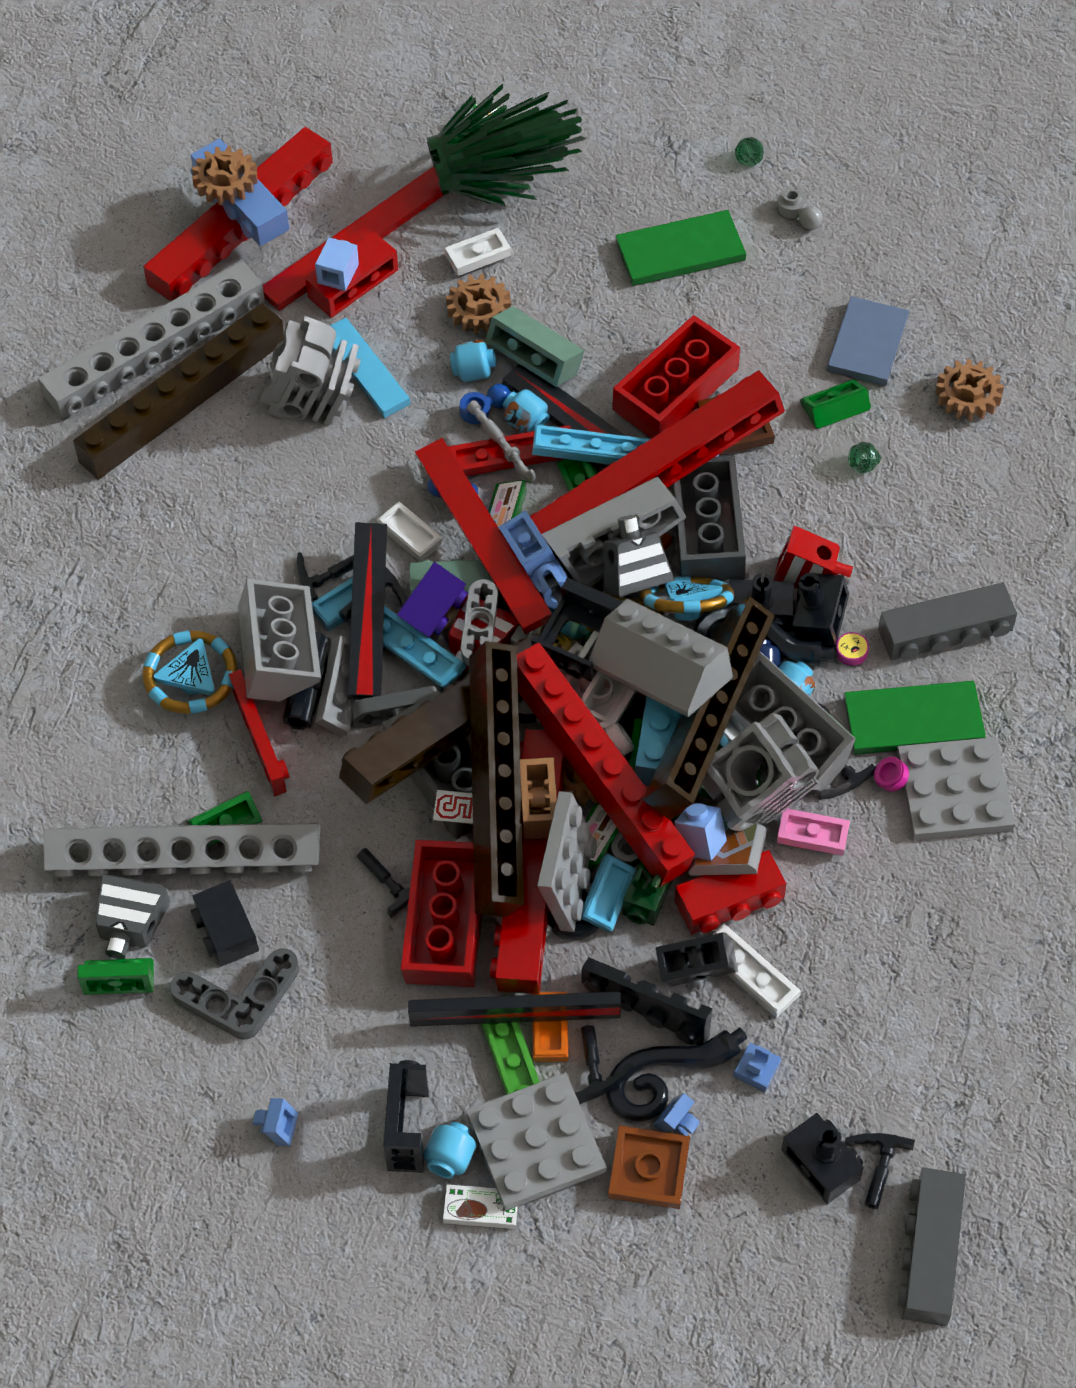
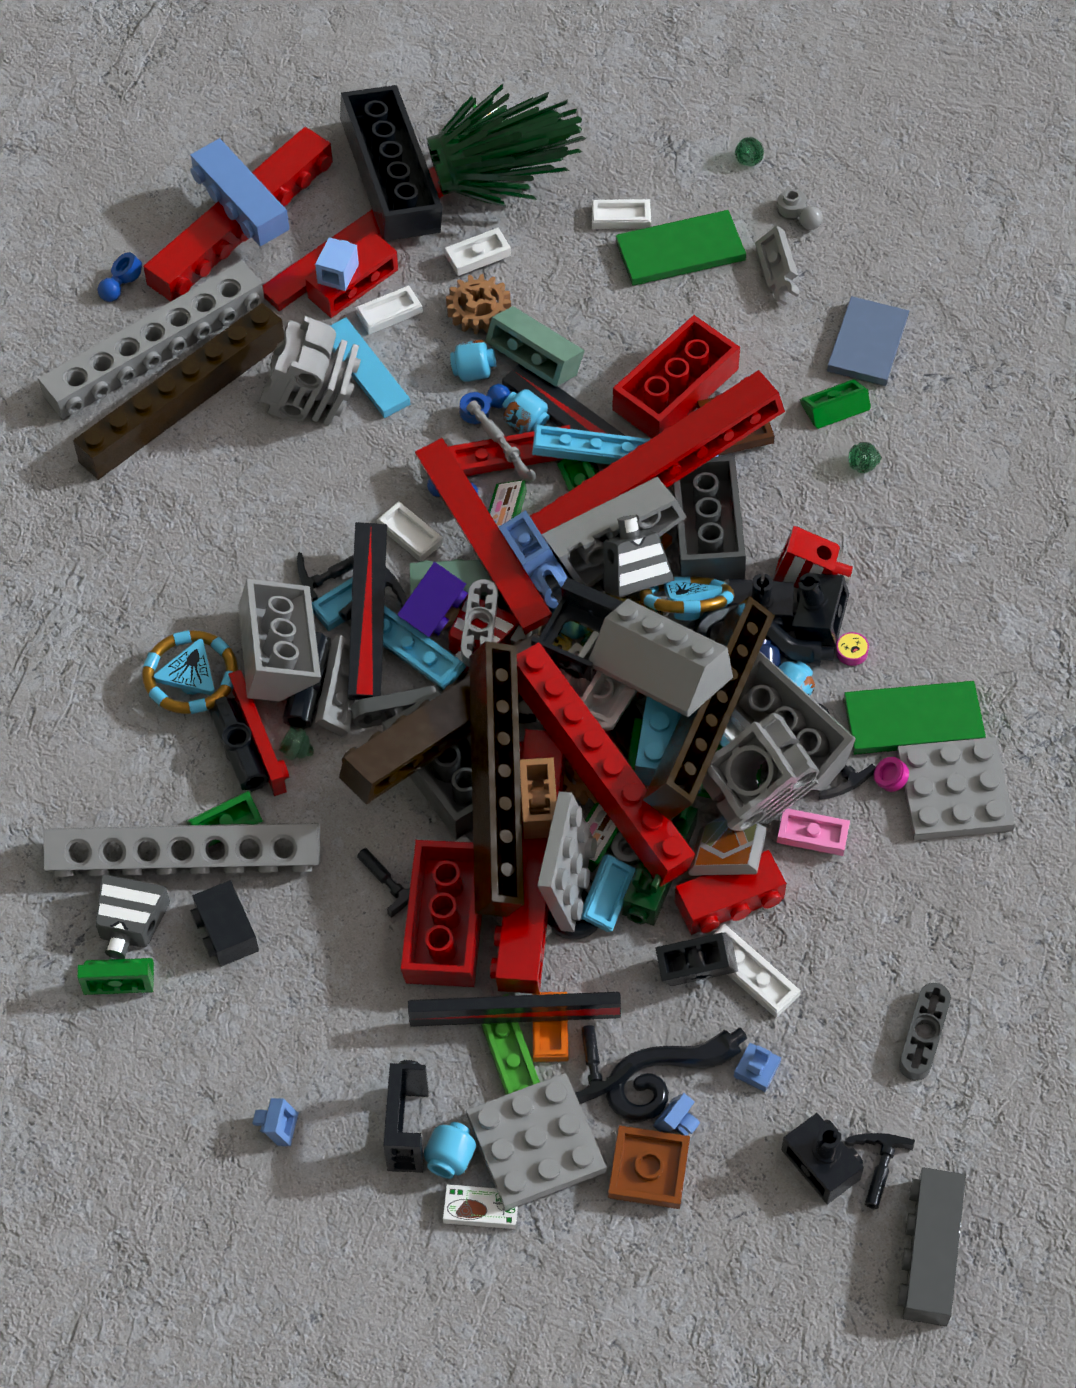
dark grey beam [170,948,299,1039] -> none
medium nougat gear [192,146,258,205] -> none
white sticker [433,790,473,824] -> none
black wing [581,957,713,1045] -> none
white tile [605,722,634,757] -> none
light blue brick [674,803,727,861] -> none
dark grey brick [878,582,1017,661] -> none
medium nougat gear [935,359,1004,421] -> none
none -> blue plate [97,252,142,302]
none -> black piece [209,696,269,792]
none -> clear green plate [278,727,314,760]
none -> black brick [340,85,443,241]
none -> white tile [355,285,423,335]
none -> white tile [592,199,651,229]
none -> light grey plate [755,226,799,305]
none -> dark grey beam [899,983,951,1081]

